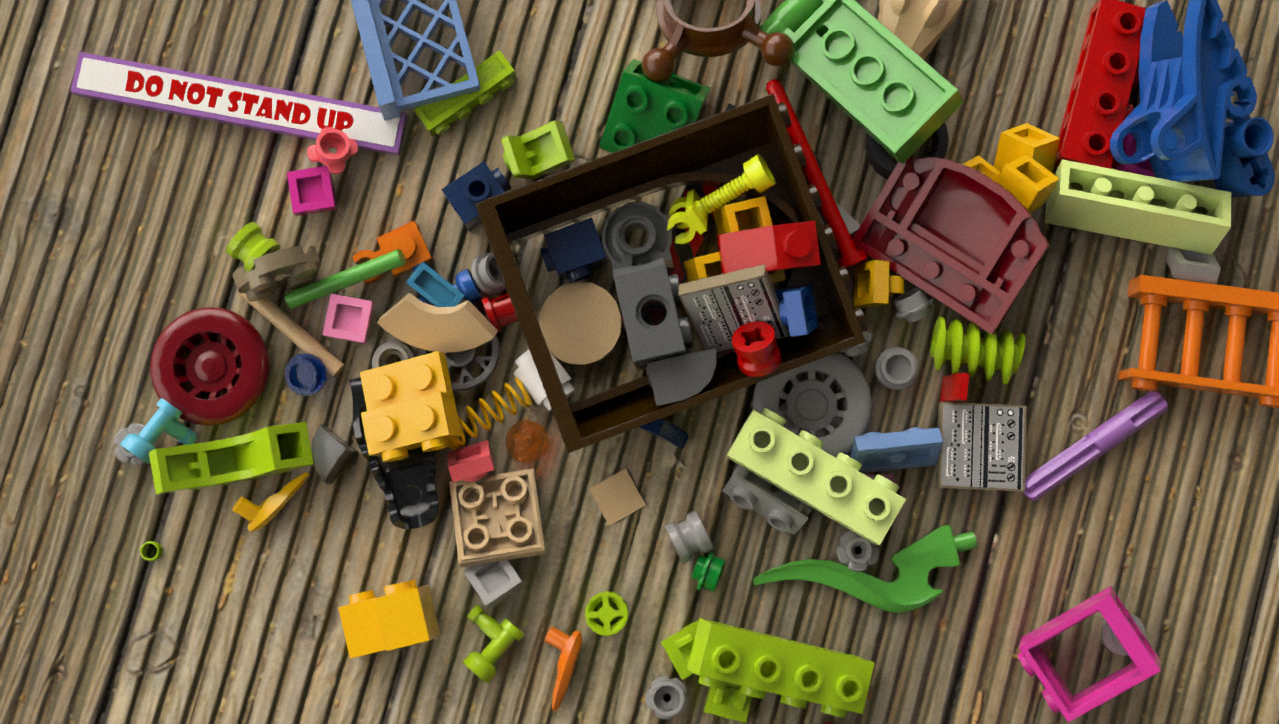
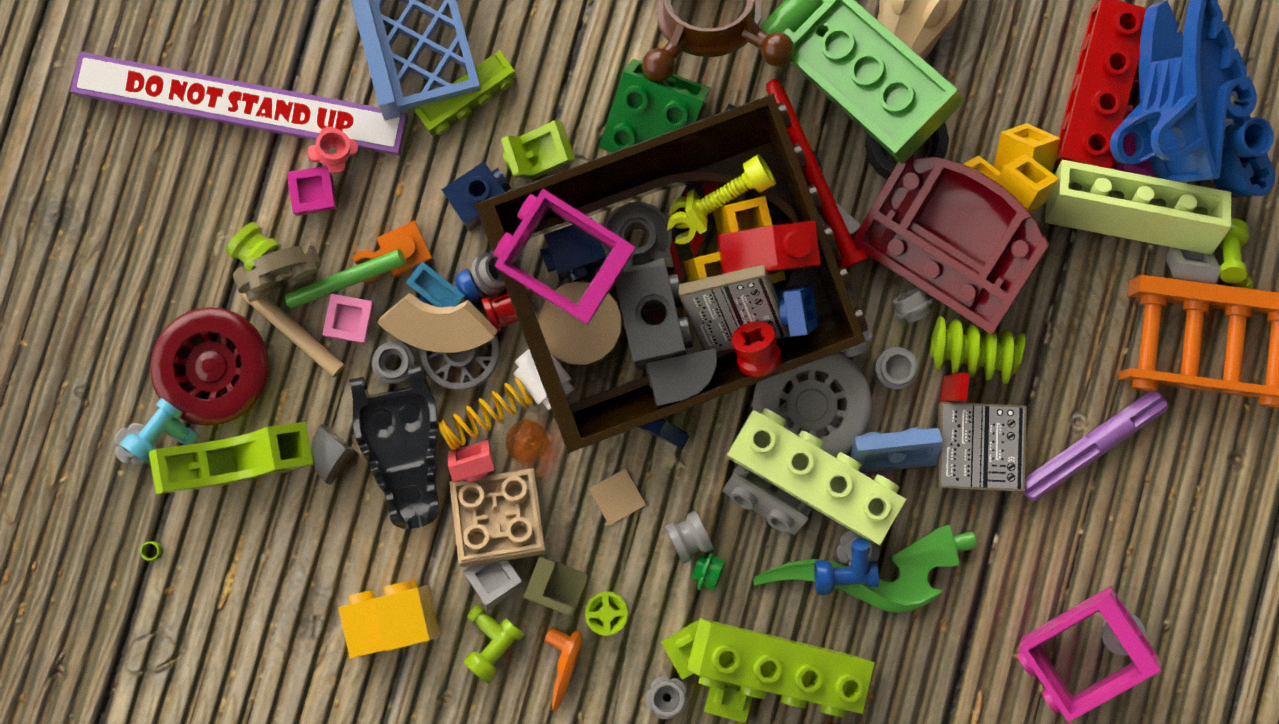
yellow bar [232,472,310,532] -> none
clear blue plate [285,353,327,396] -> none
yellow plate [360,351,462,462] -> none
yellow tile [853,260,904,308] -> none
none -> dark pink window [493,189,635,325]
none -> olive panel [523,556,588,616]
none -> blue piece [814,538,879,595]
none -> lime piece [1218,218,1253,289]

